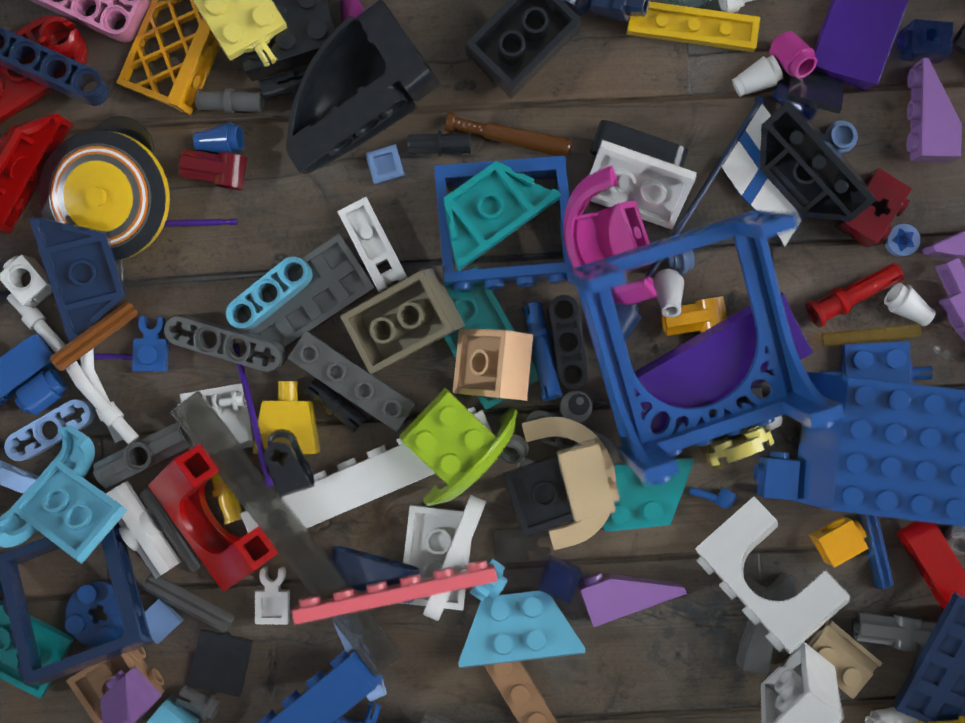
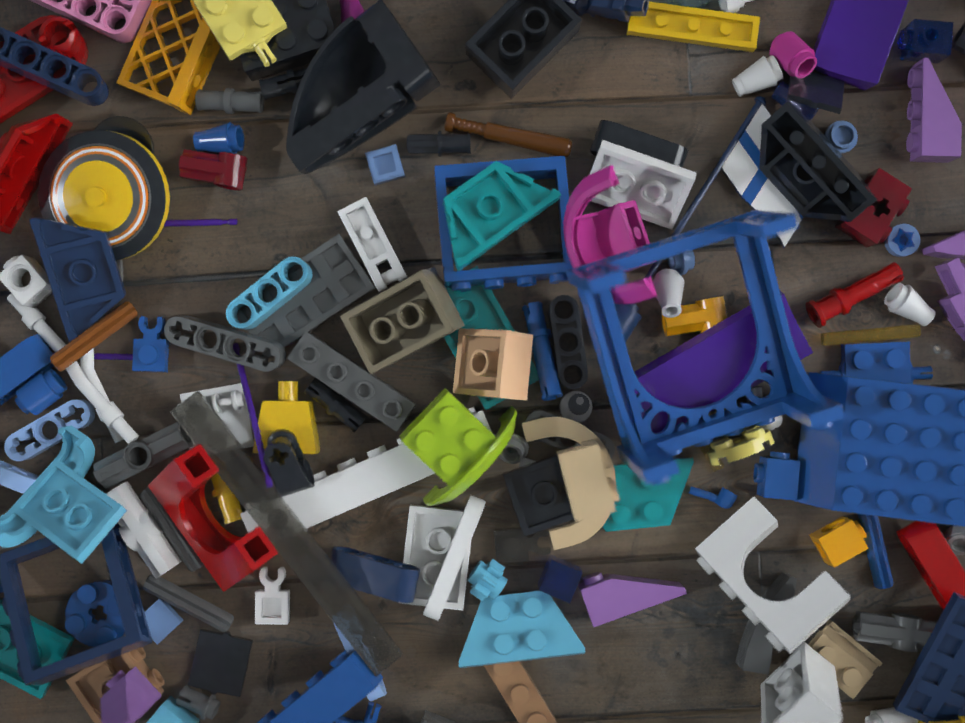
coral plate [292,560,497,625] -> none

